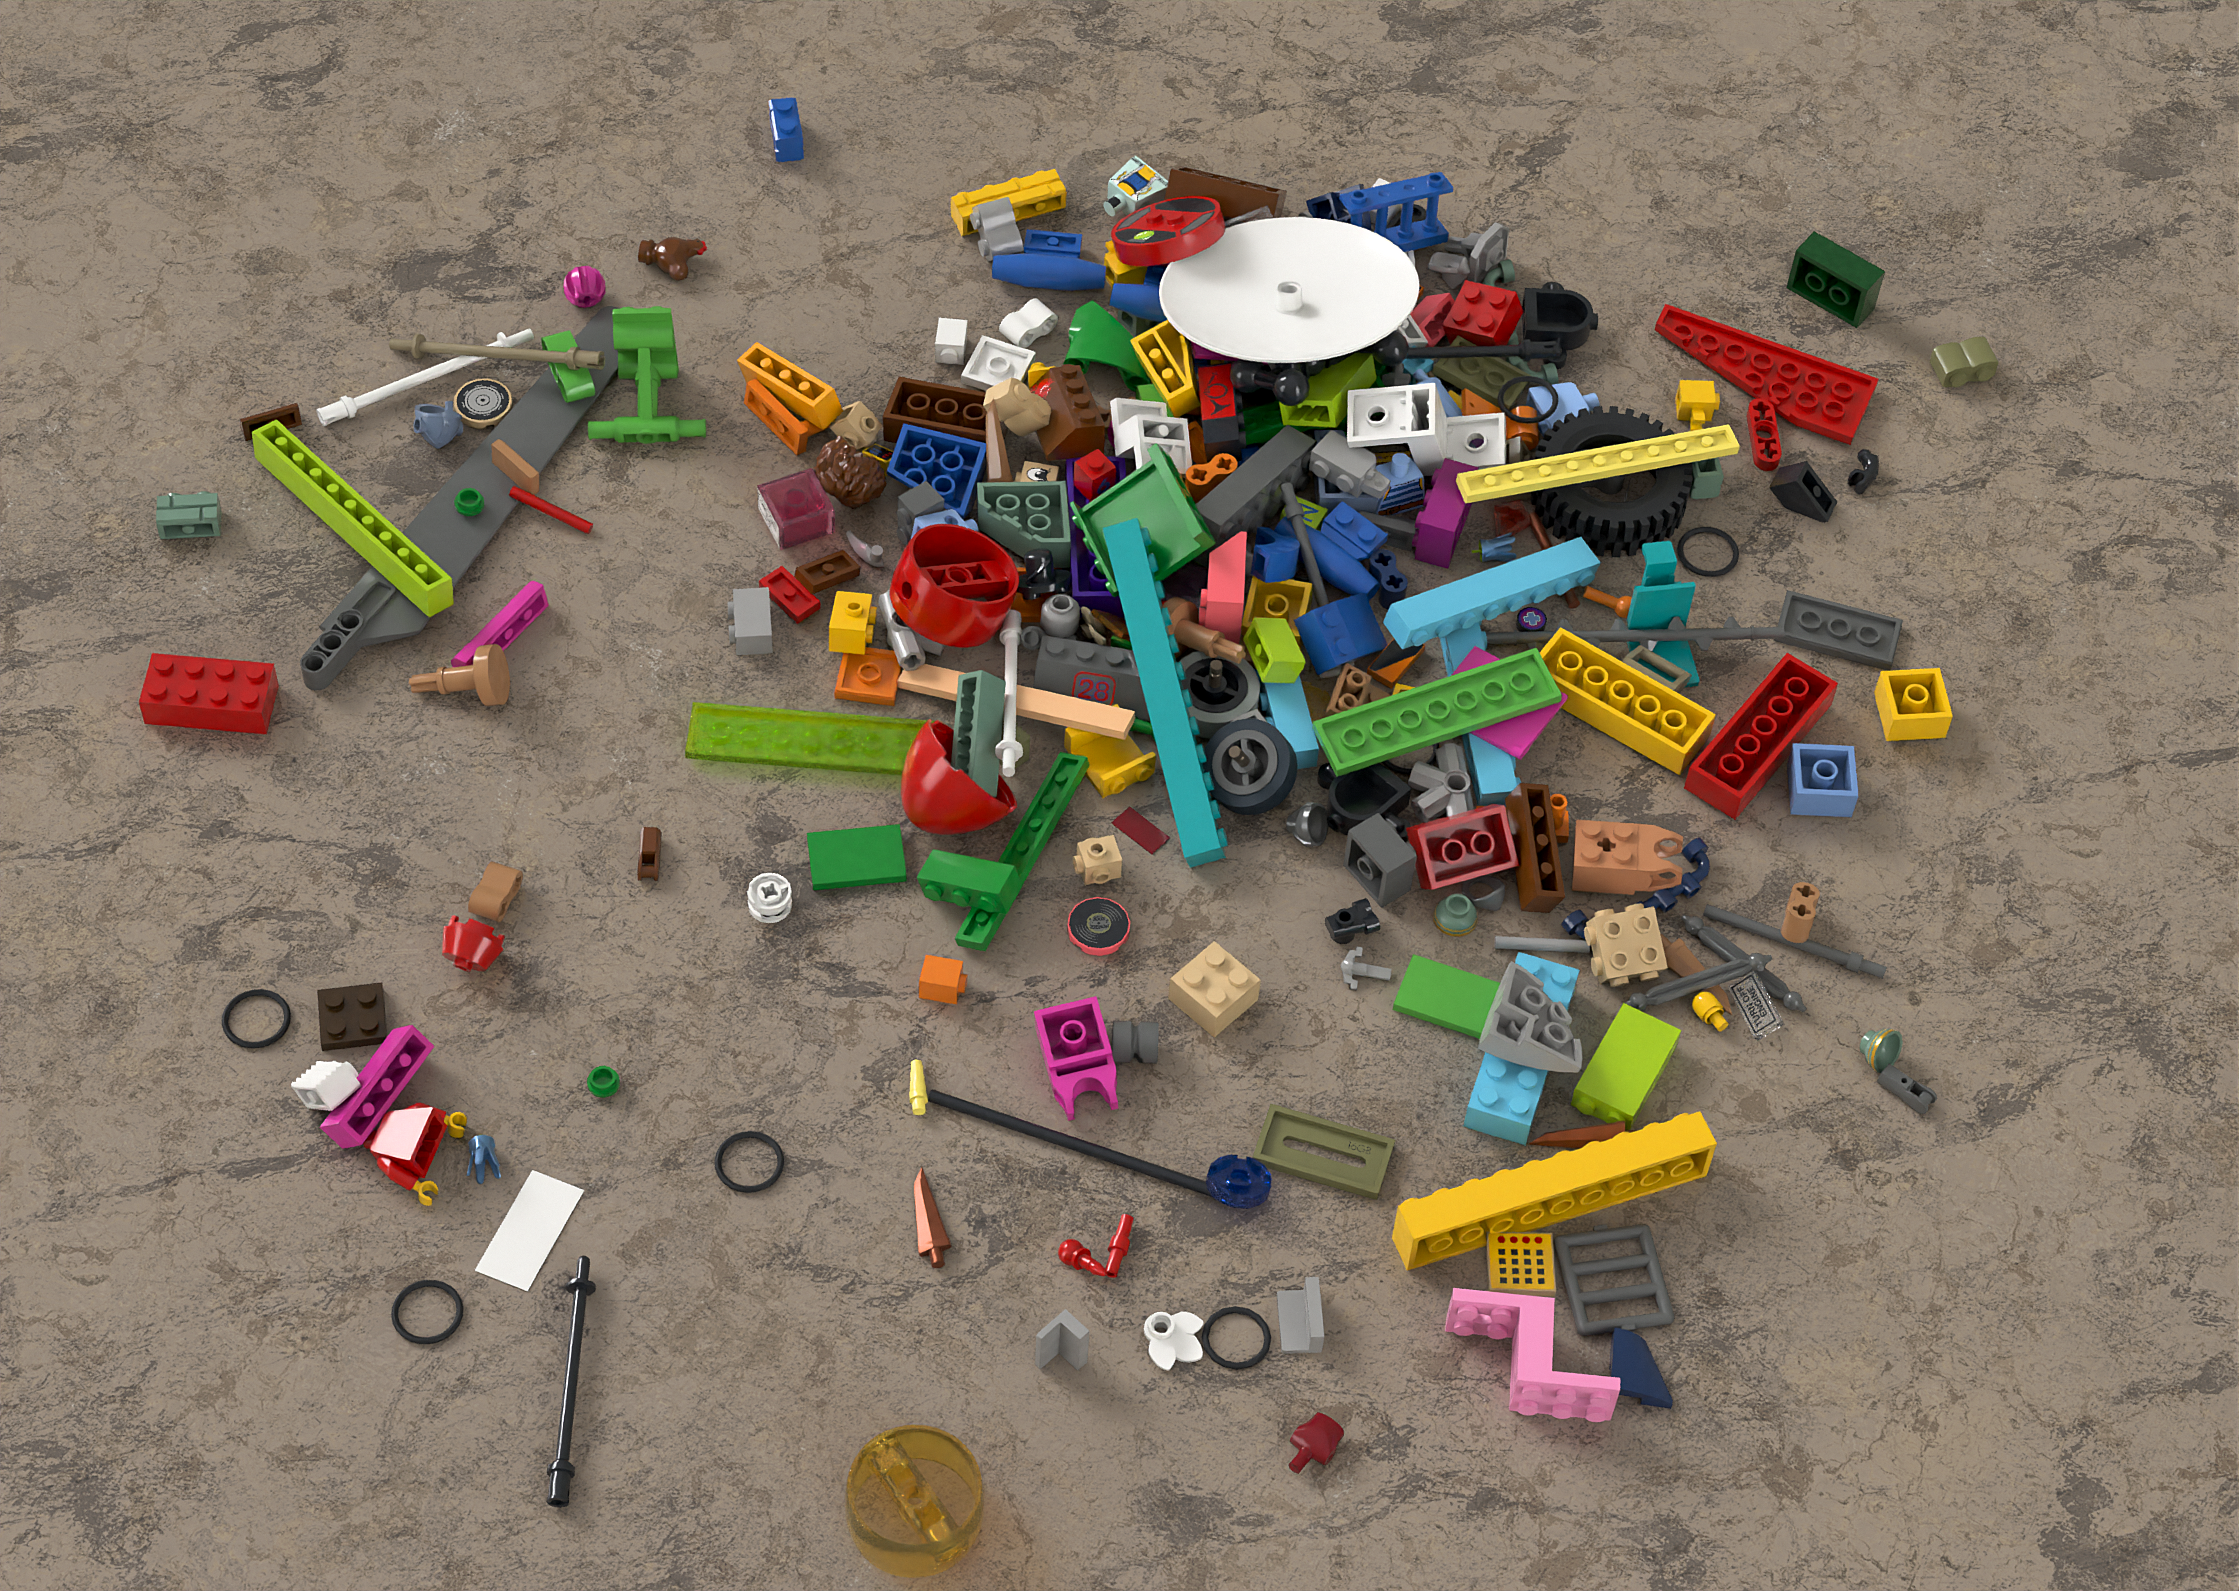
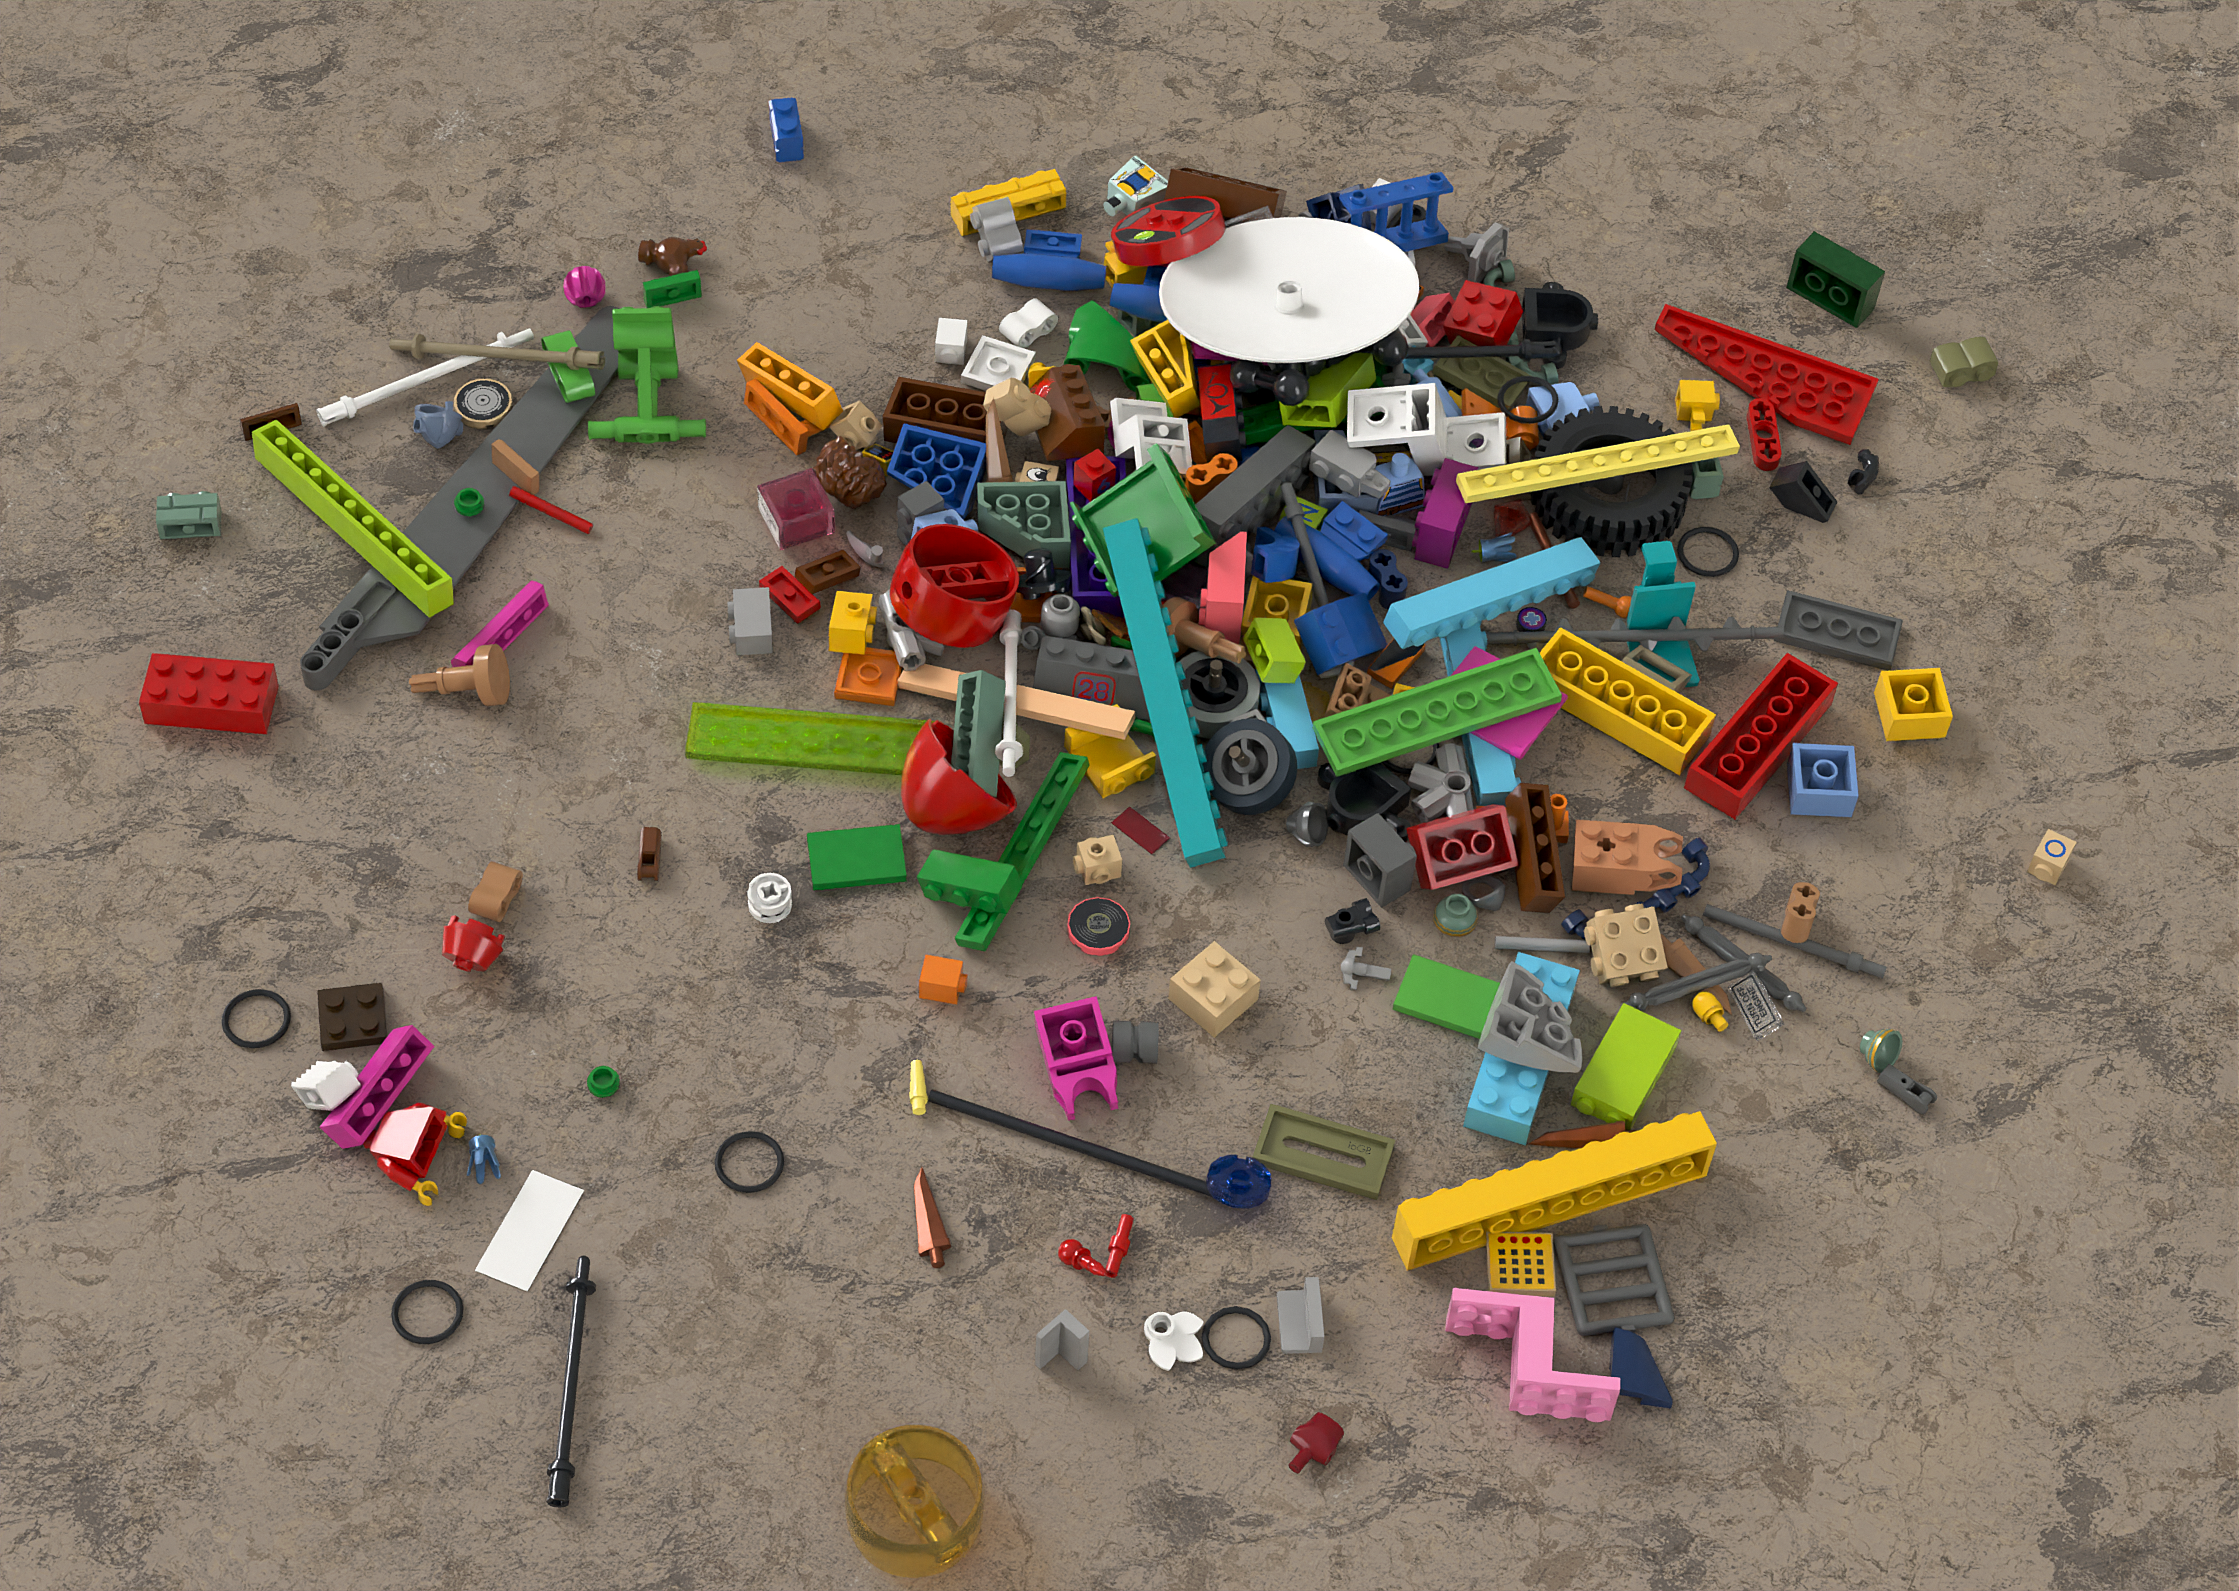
light grey piece [1428,252,1470,289] -> none
none -> green plate [642,270,702,308]
none -> tan brick [2027,829,2077,885]

